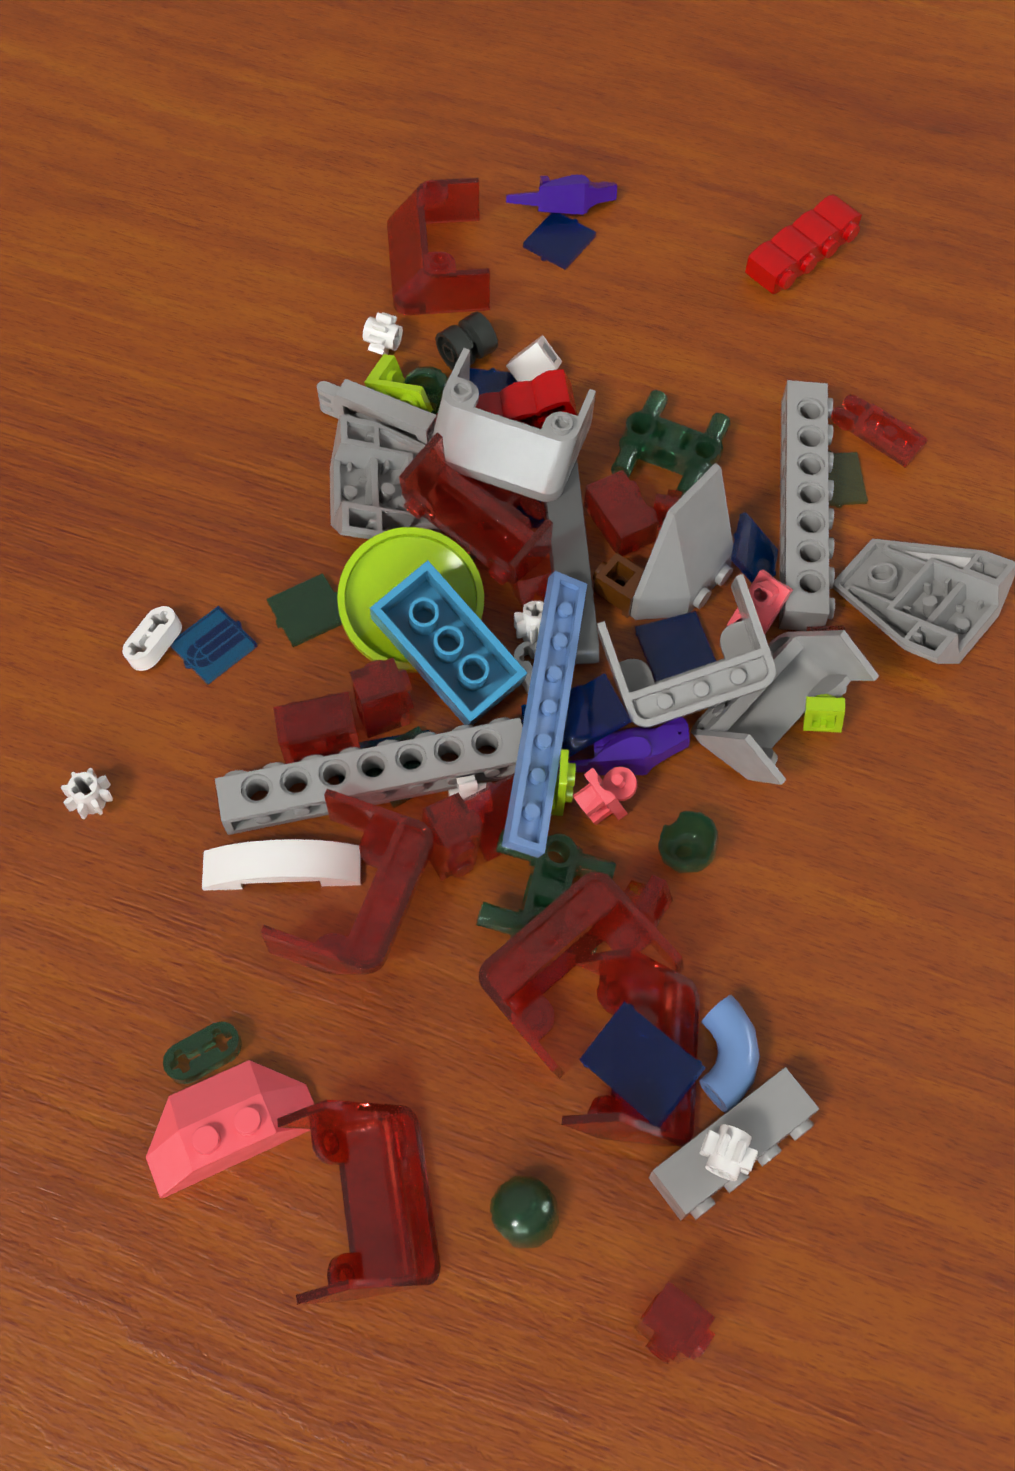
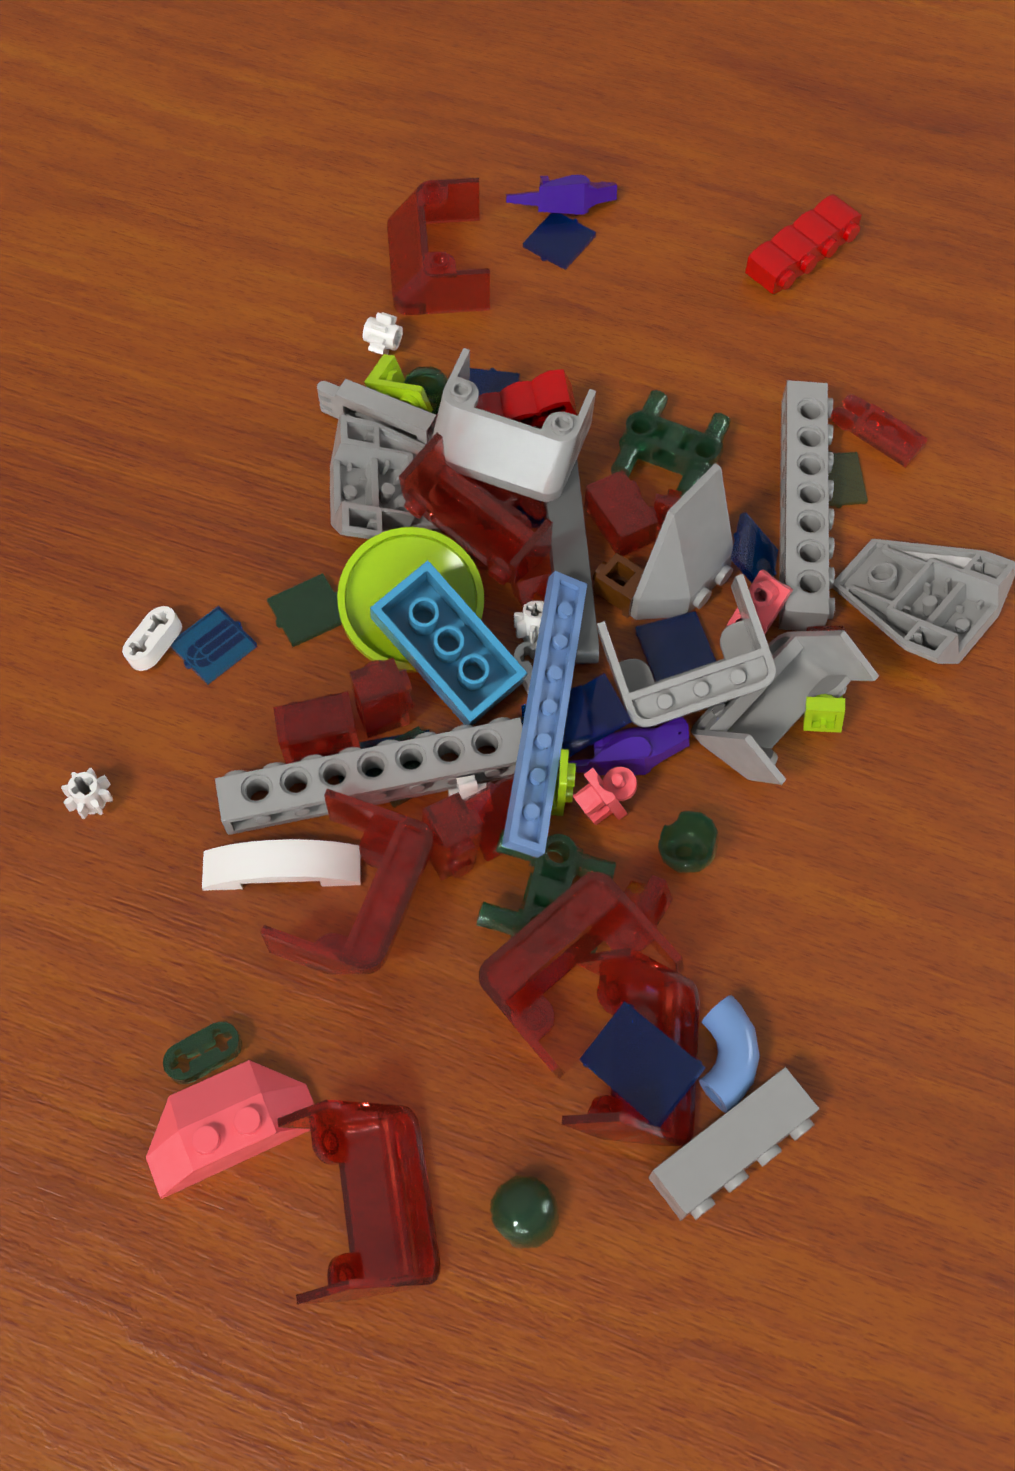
pearl dark grey wheel [435,311,498,371] -> none
white panel [506,335,562,382] -> none
clear red brick [633,1281,716,1364] -> none
white gear [699,1124,758,1181] -> none

